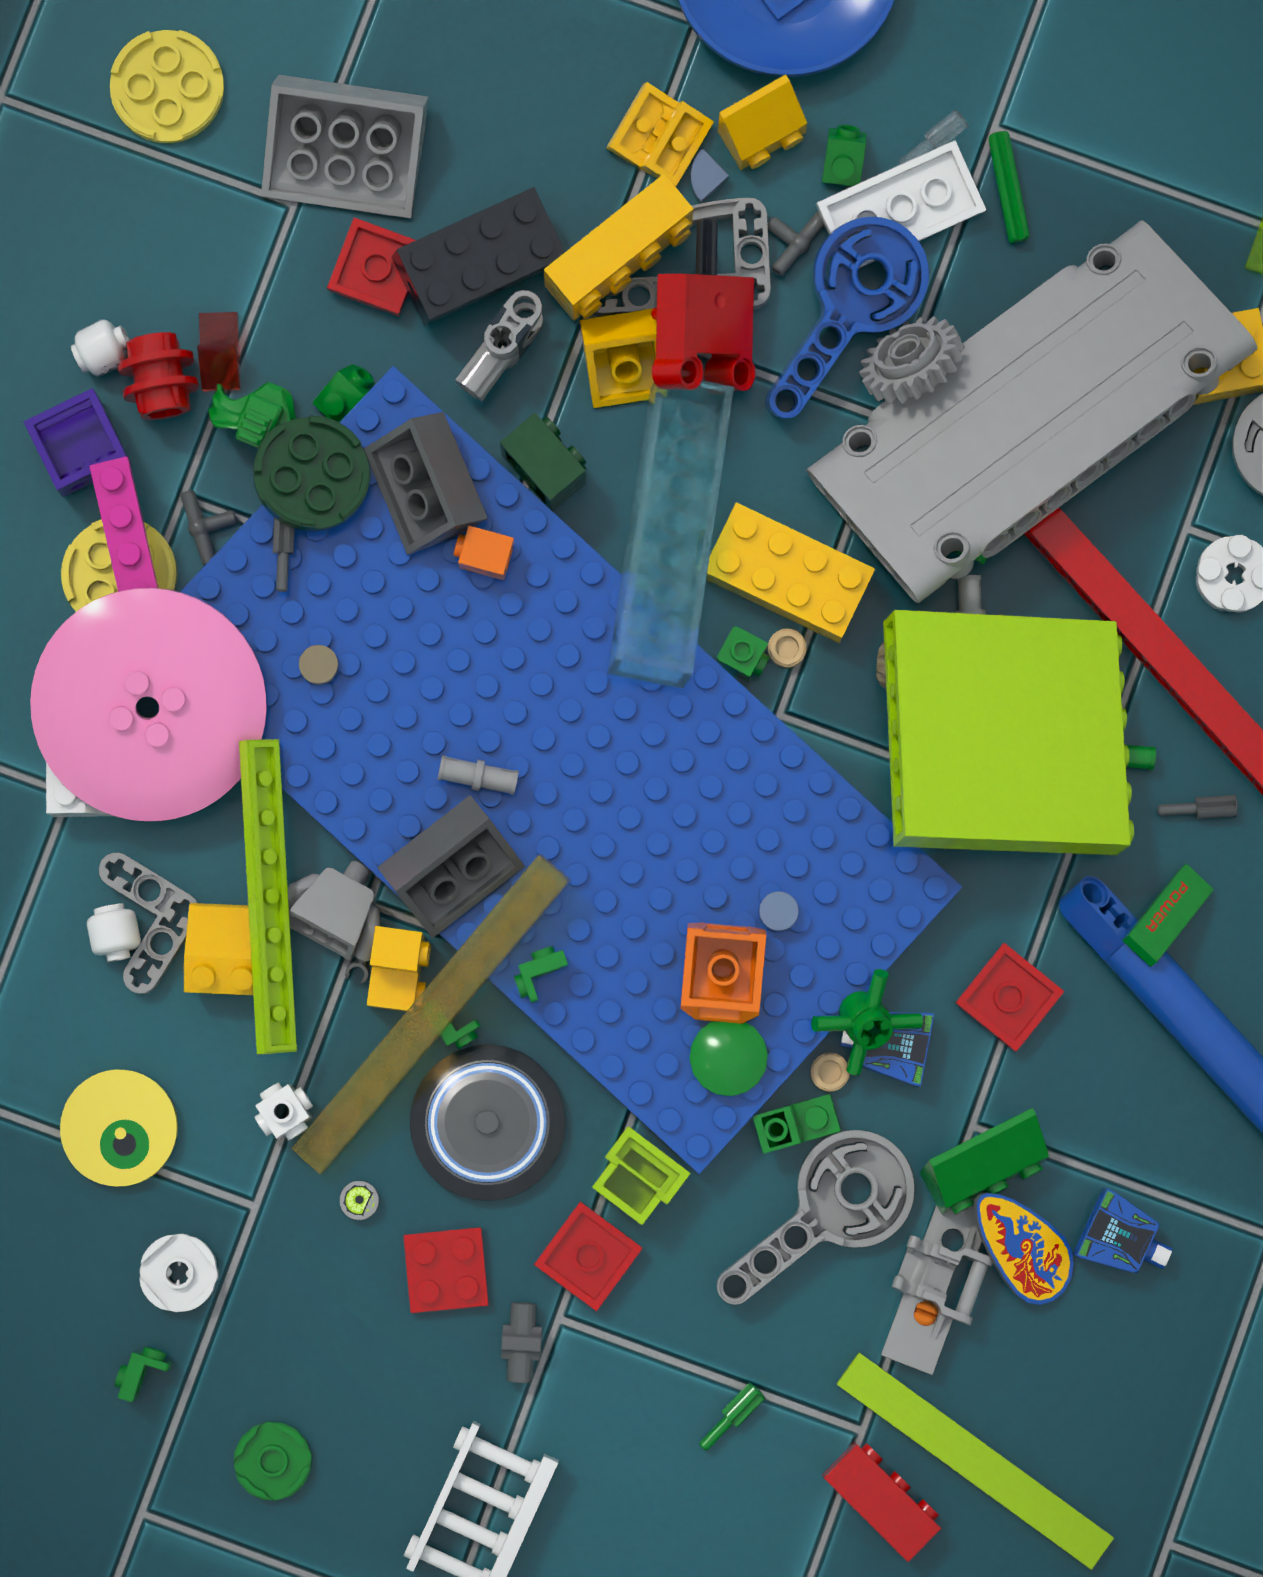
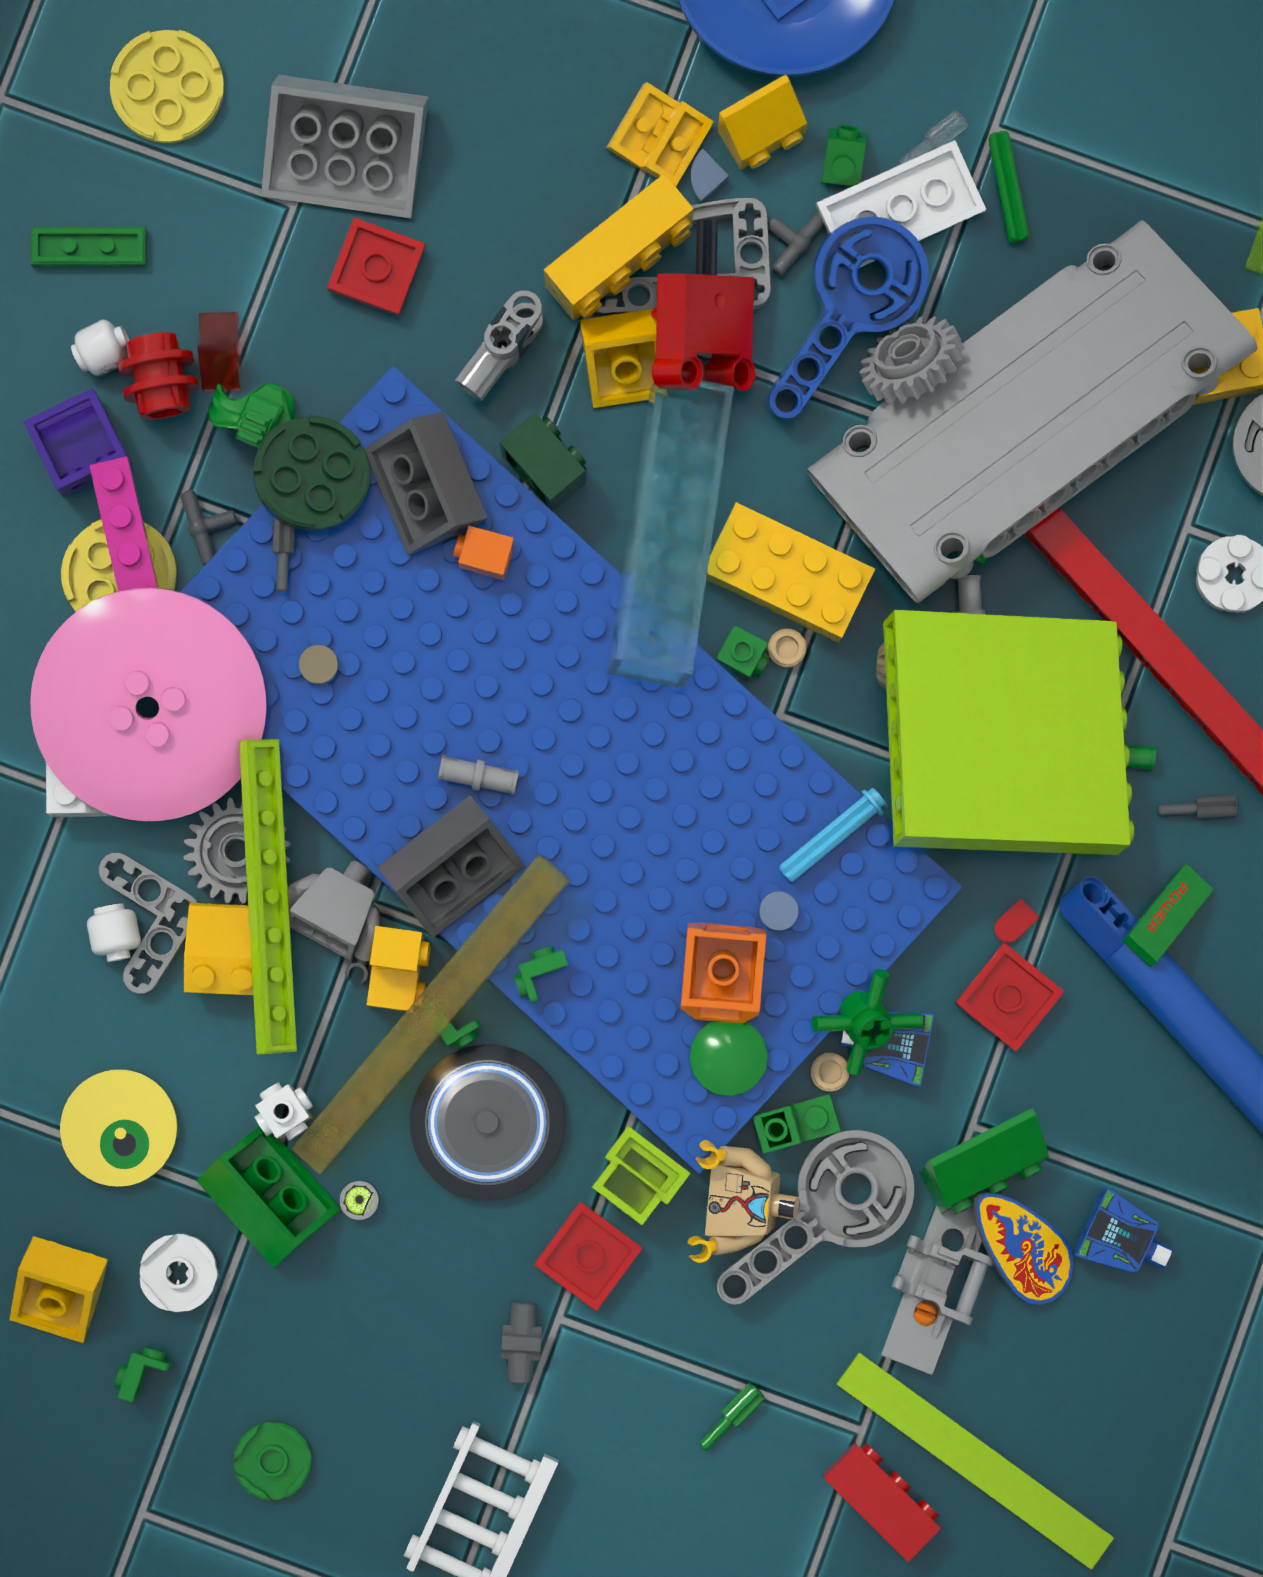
green bracket [312,364,375,422] -> none
black brick [391,187,565,326] -> none
red plate [403,1227,489,1313] -> none
none -> yellow slope [9,1236,108,1343]
none -> green tile [30,227,147,267]
none -> light grey gear [183,798,291,905]
none -> green slope [196,1126,341,1268]
none -> tan torso [687,1140,799,1263]
none -> medium azure axle [779,788,887,882]
none -> red piece [994,898,1040,943]

